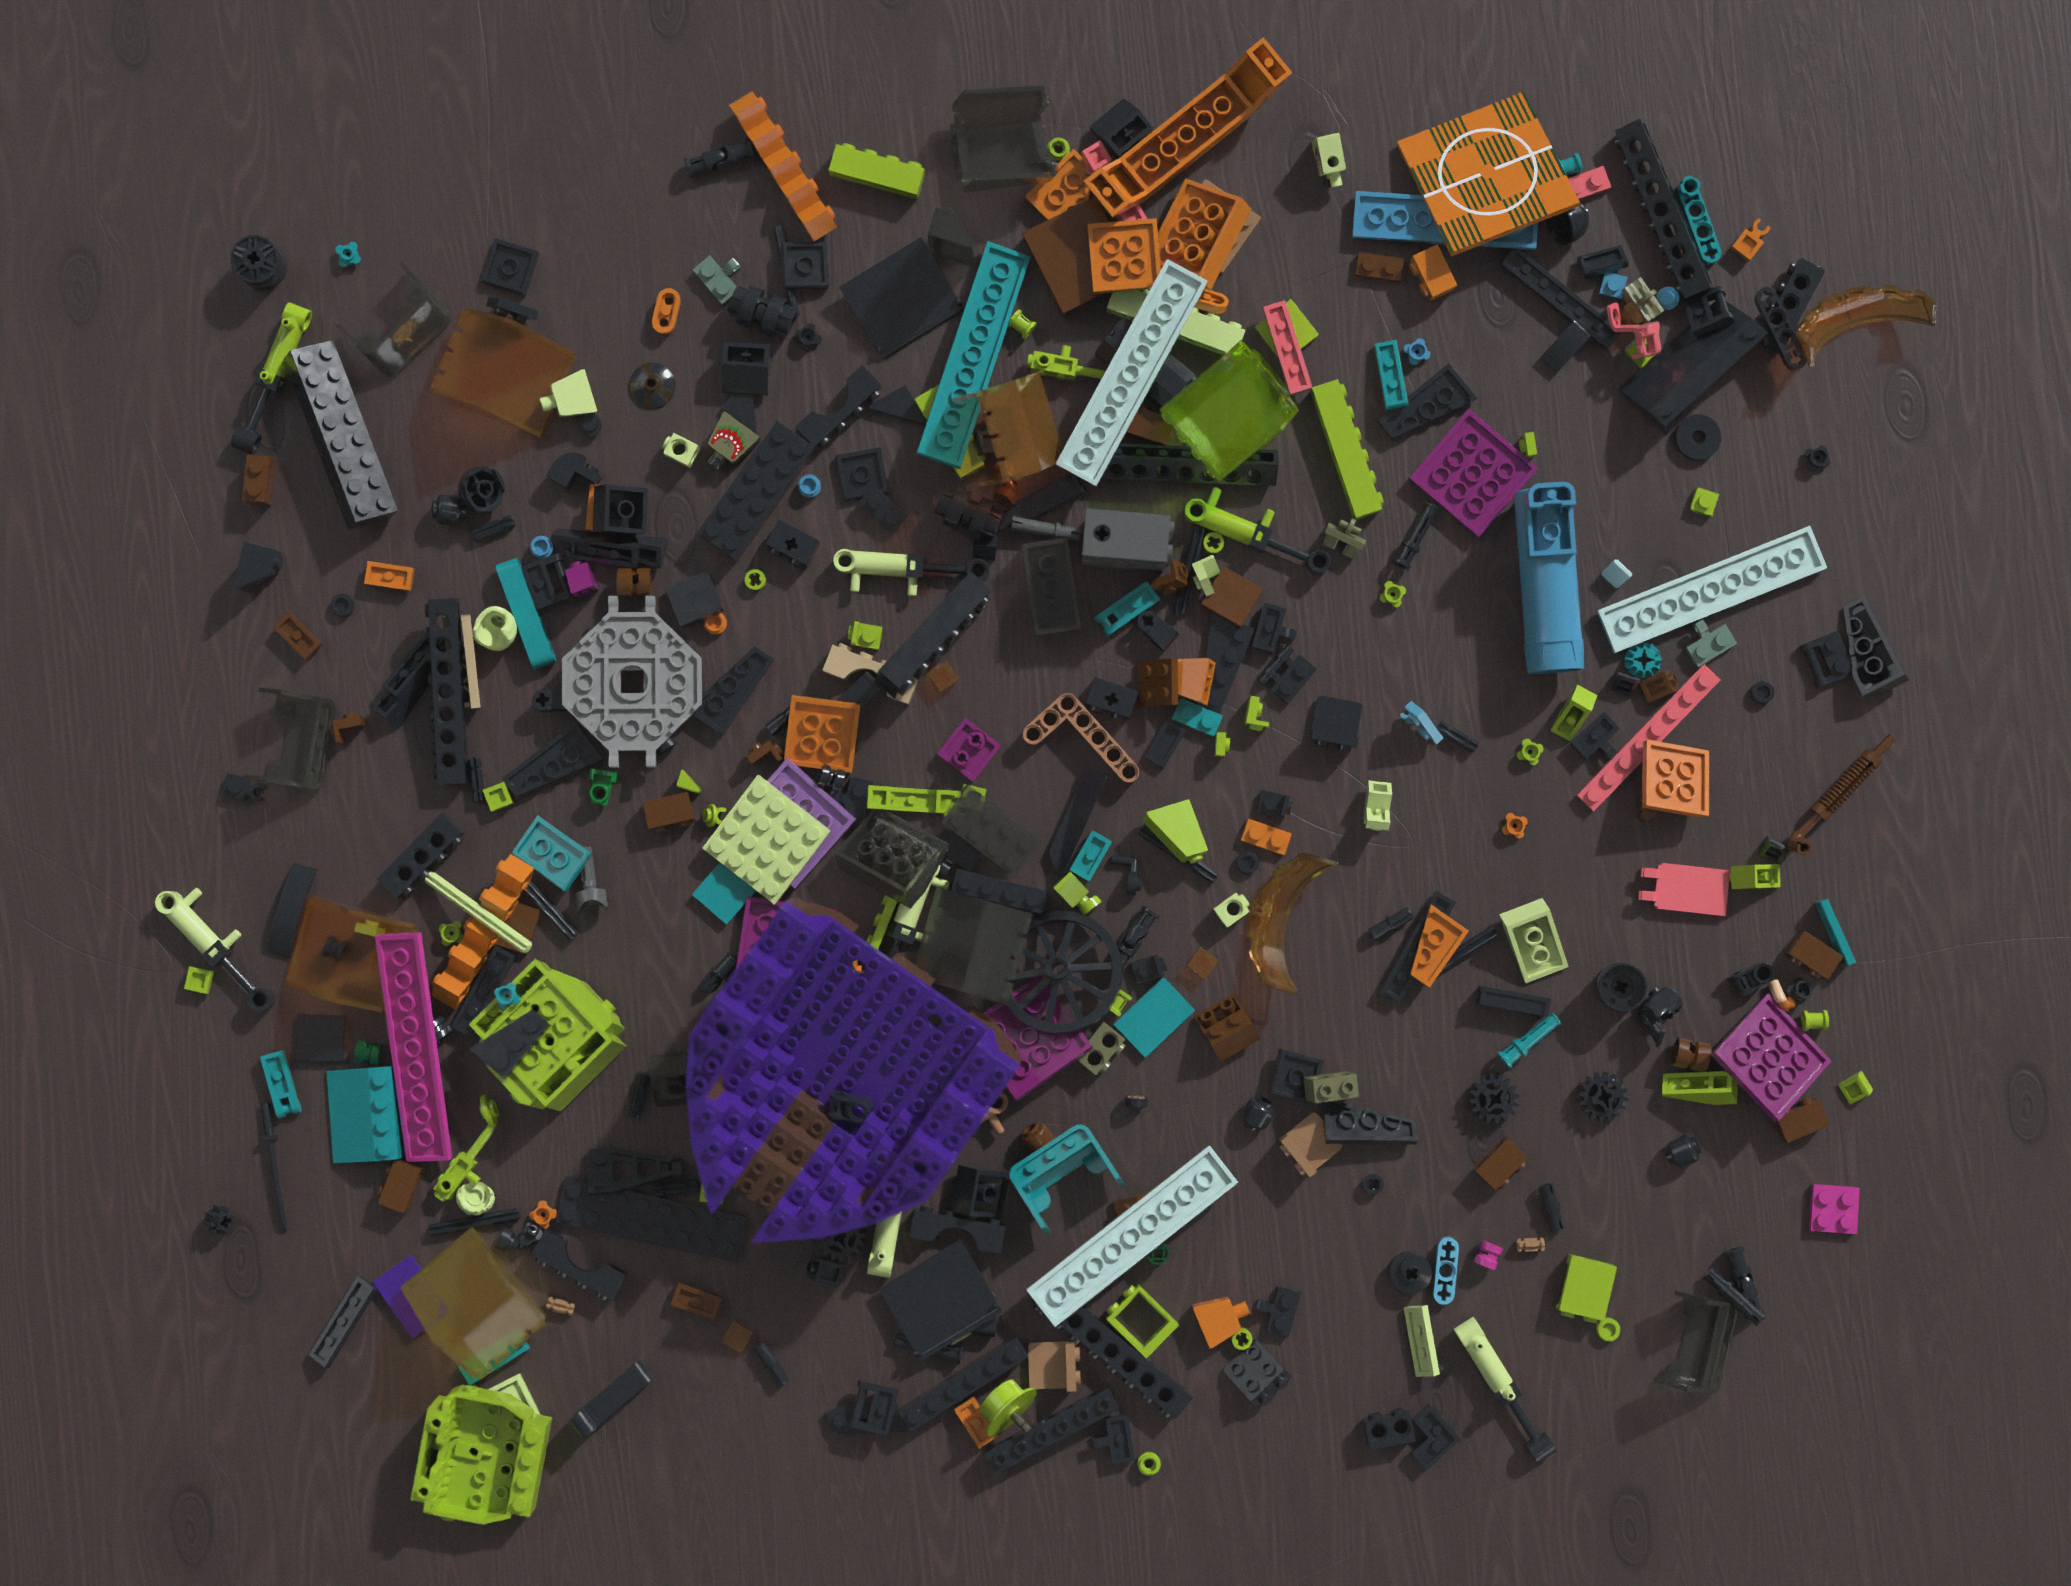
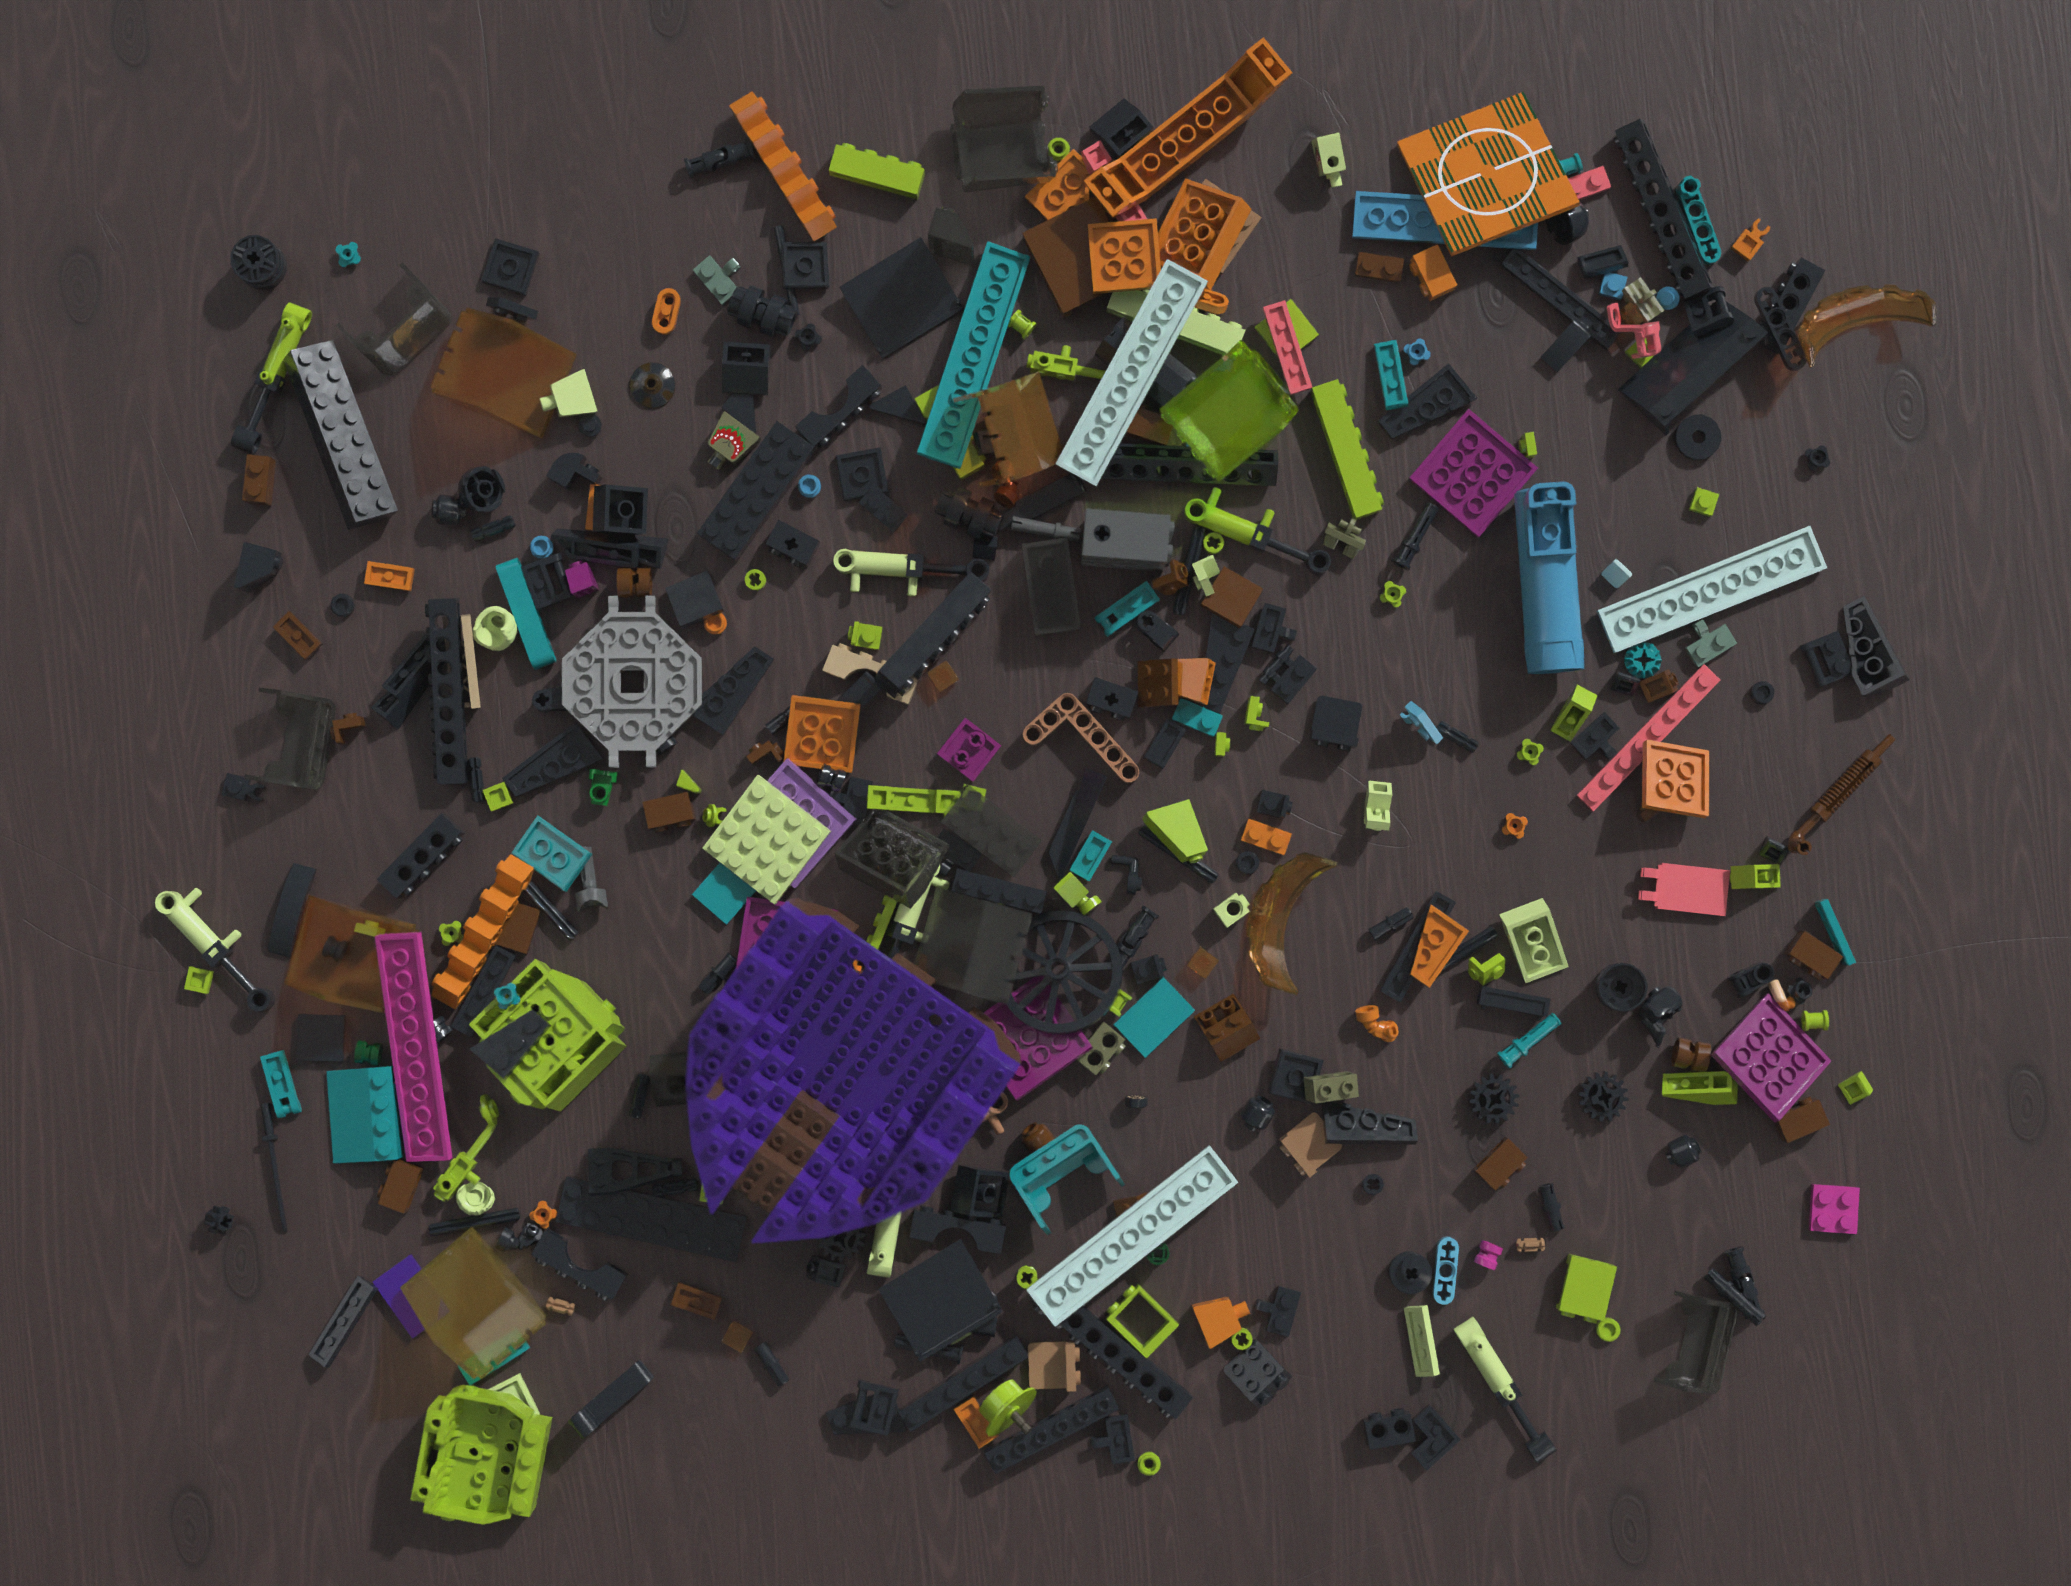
yellowish green axle [425,872,532,953] -> none
yellowish green brick [662,433,700,468] -> none
black piece [827,1091,874,1122] -> none
none -> lime bush [1017,1265,1037,1288]
none -> orange arm [1355,1005,1399,1042]
none -> lime bracket [1468,953,1505,986]

